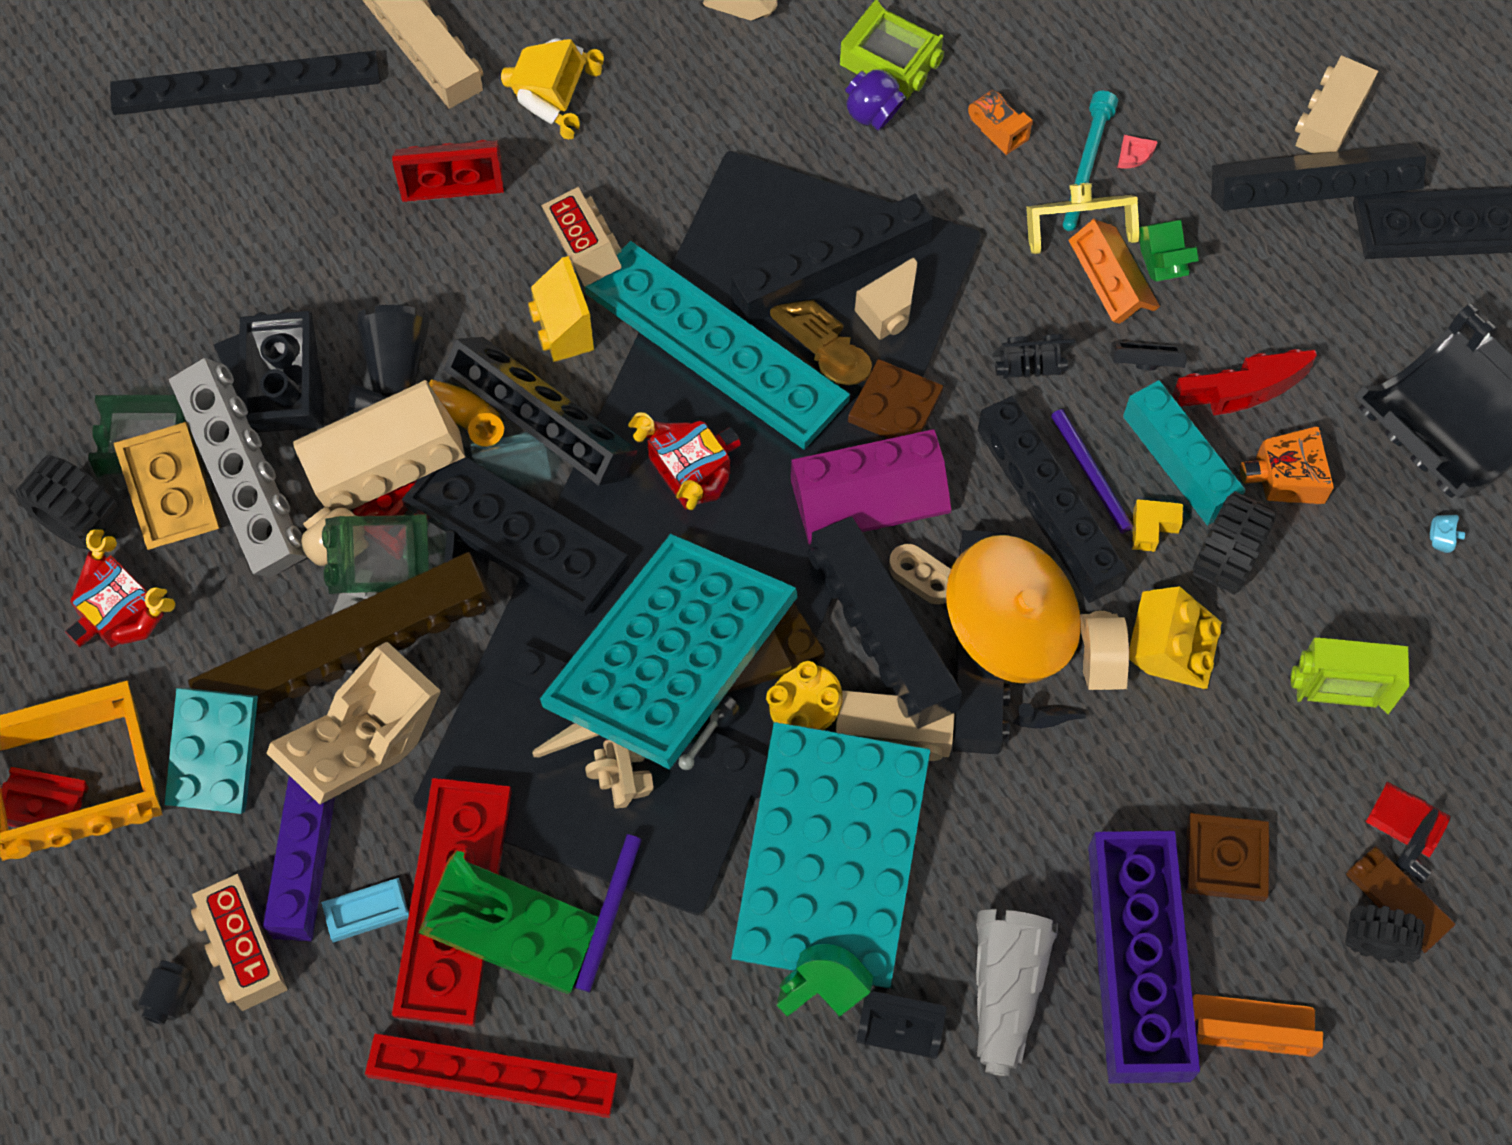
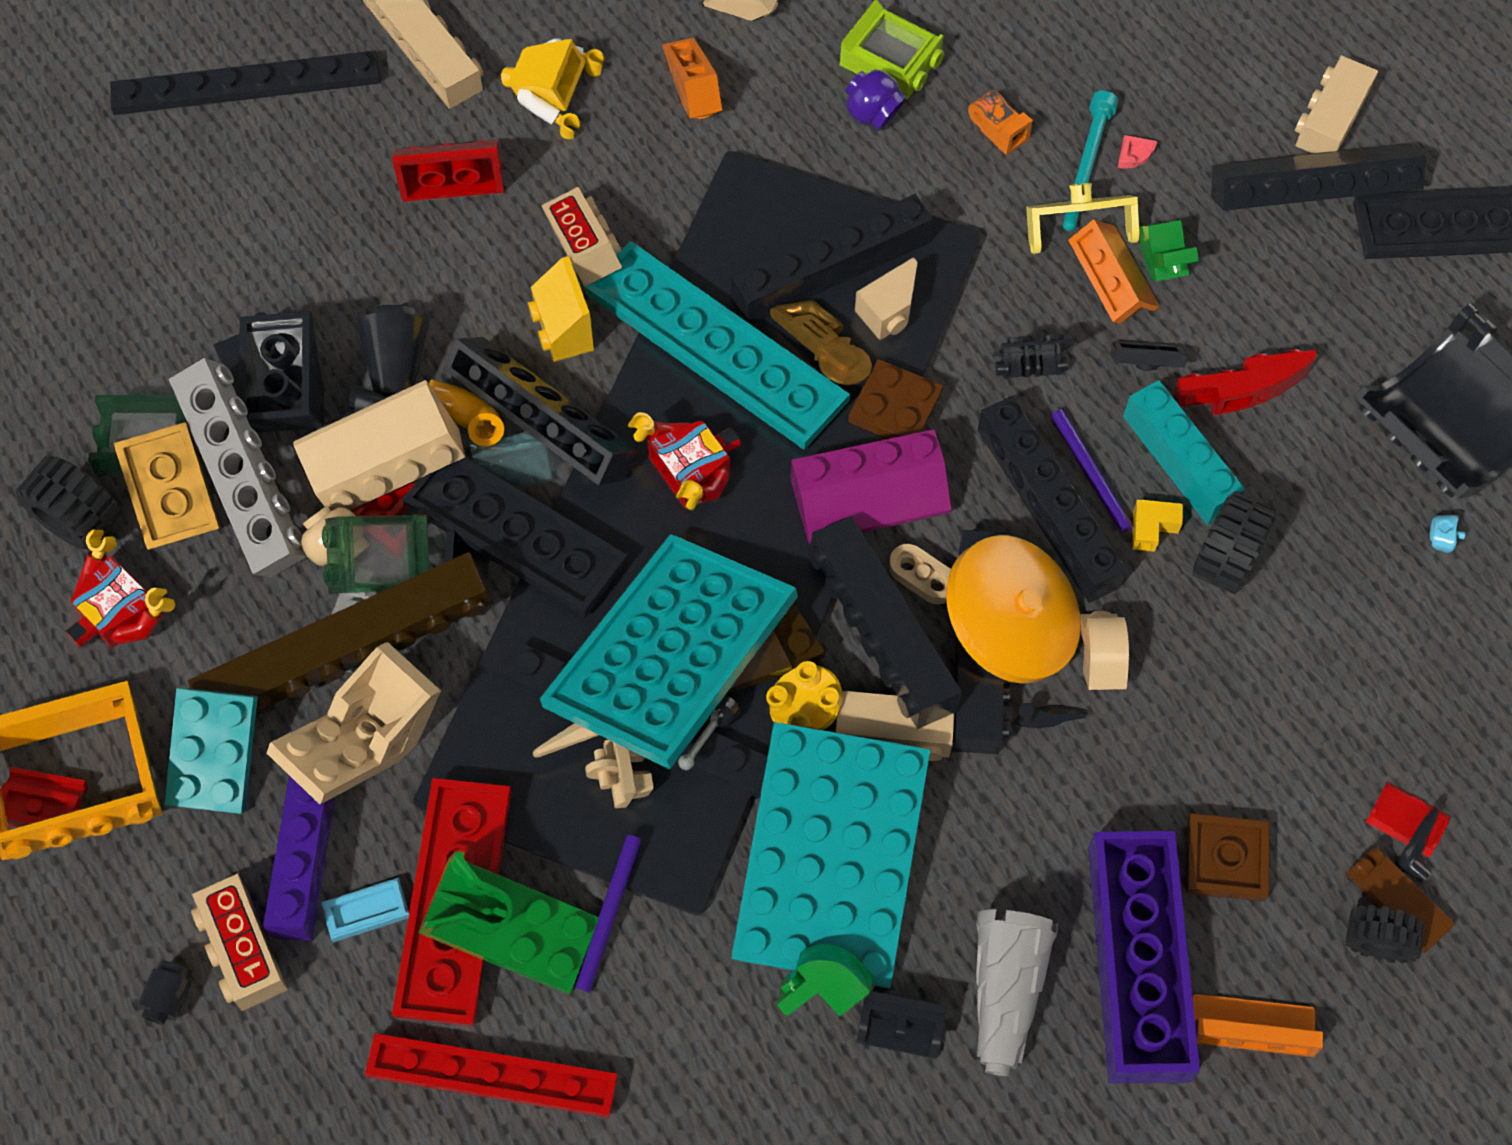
yellow slope [1129,586,1222,689] -> none
orange torso [1240,427,1334,504] -> none
lime window [1291,637,1409,715] -> none
none -> orange slope [662,37,722,119]

